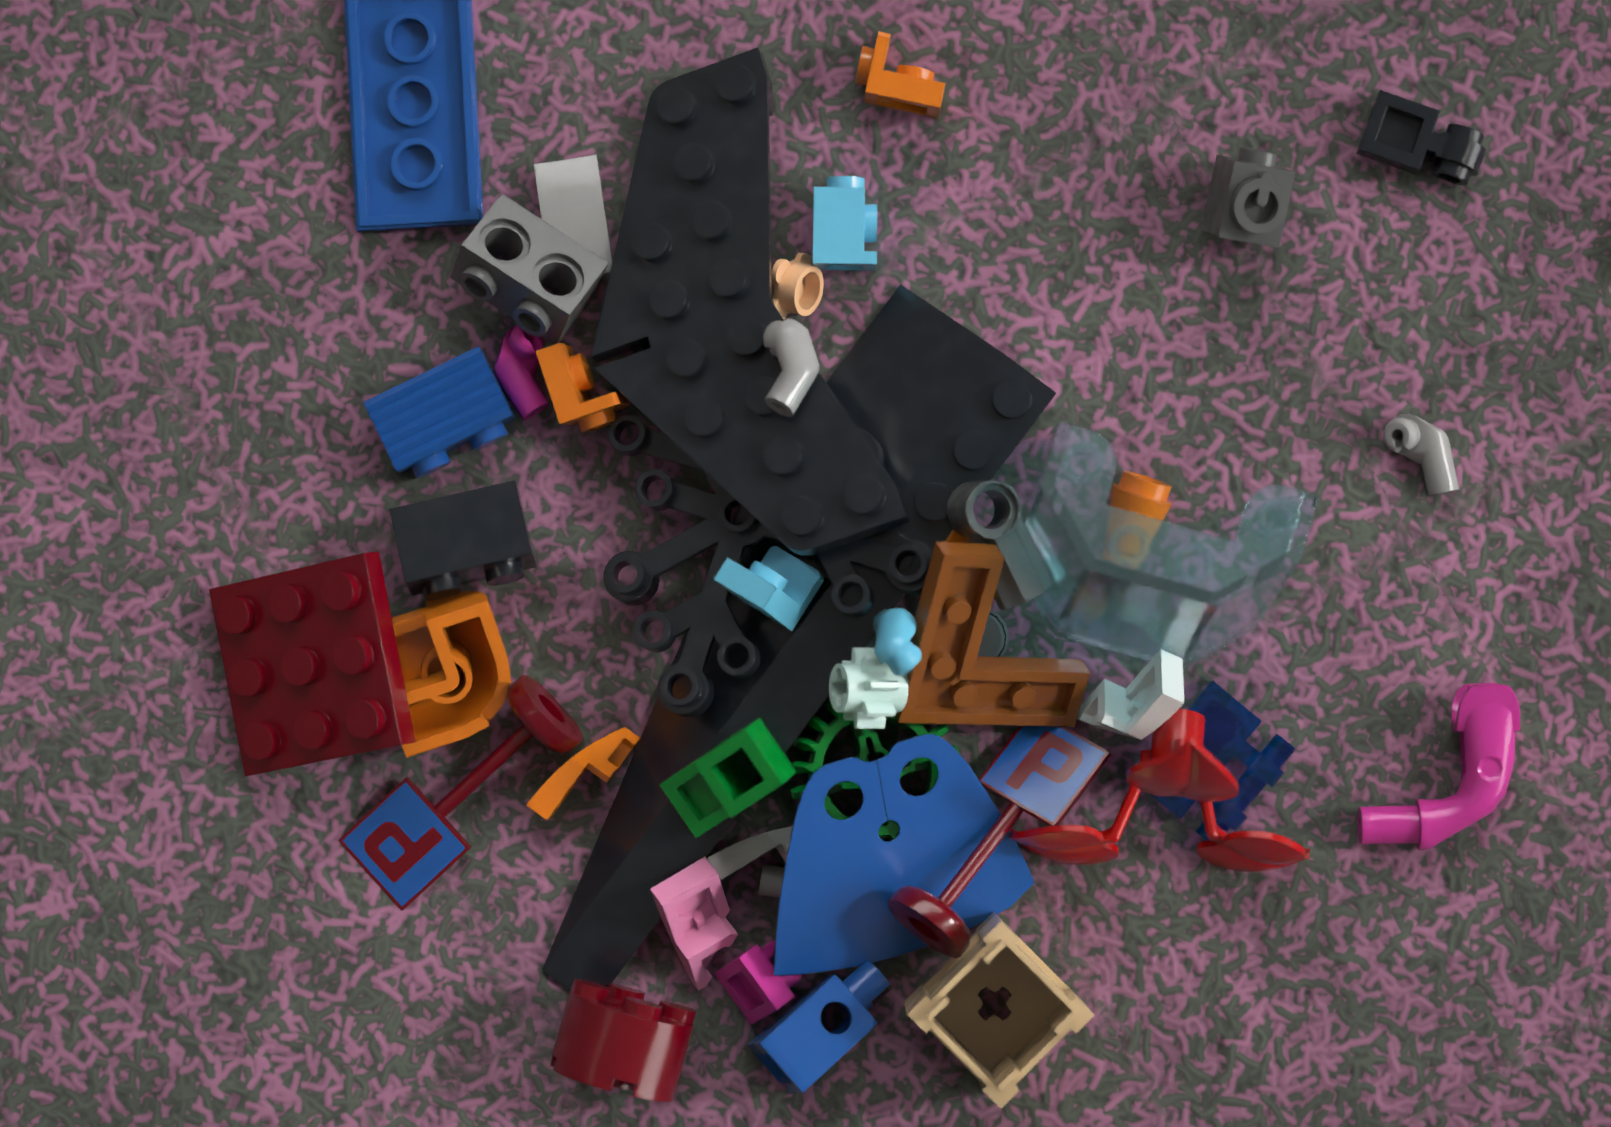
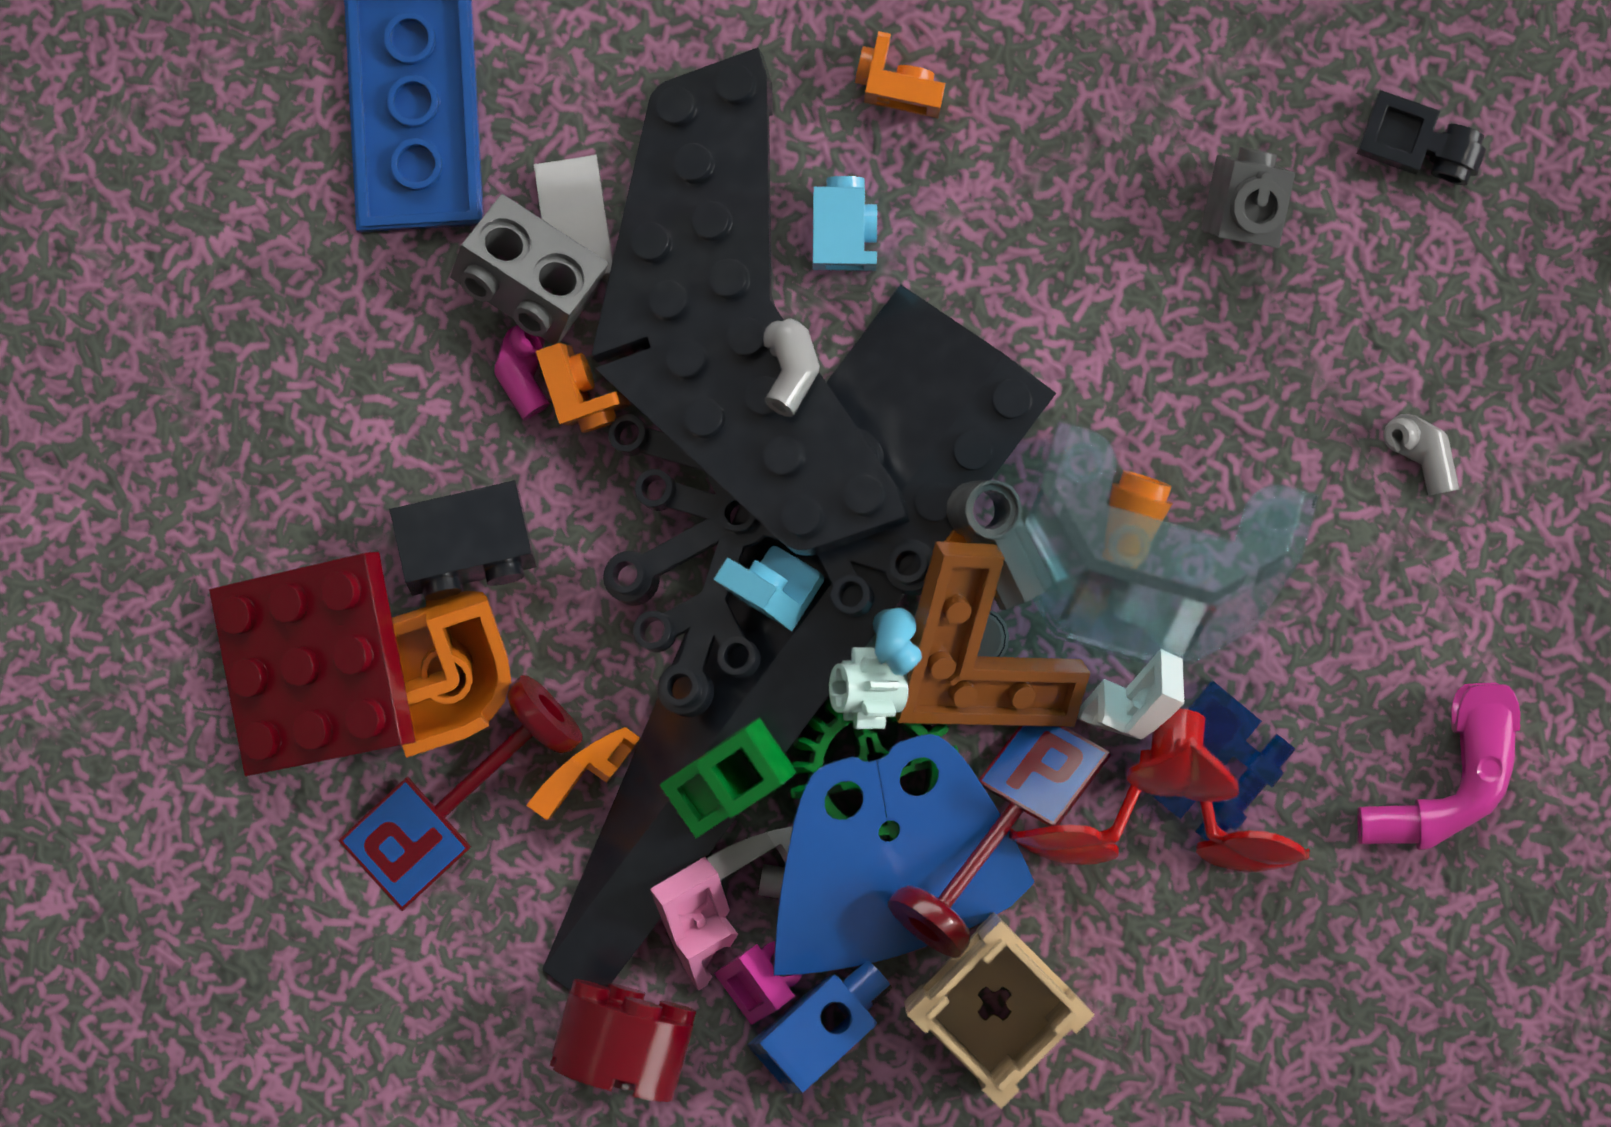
blue brick [363,346,516,479] -> none
light nougat plate [771,252,824,319] -> none

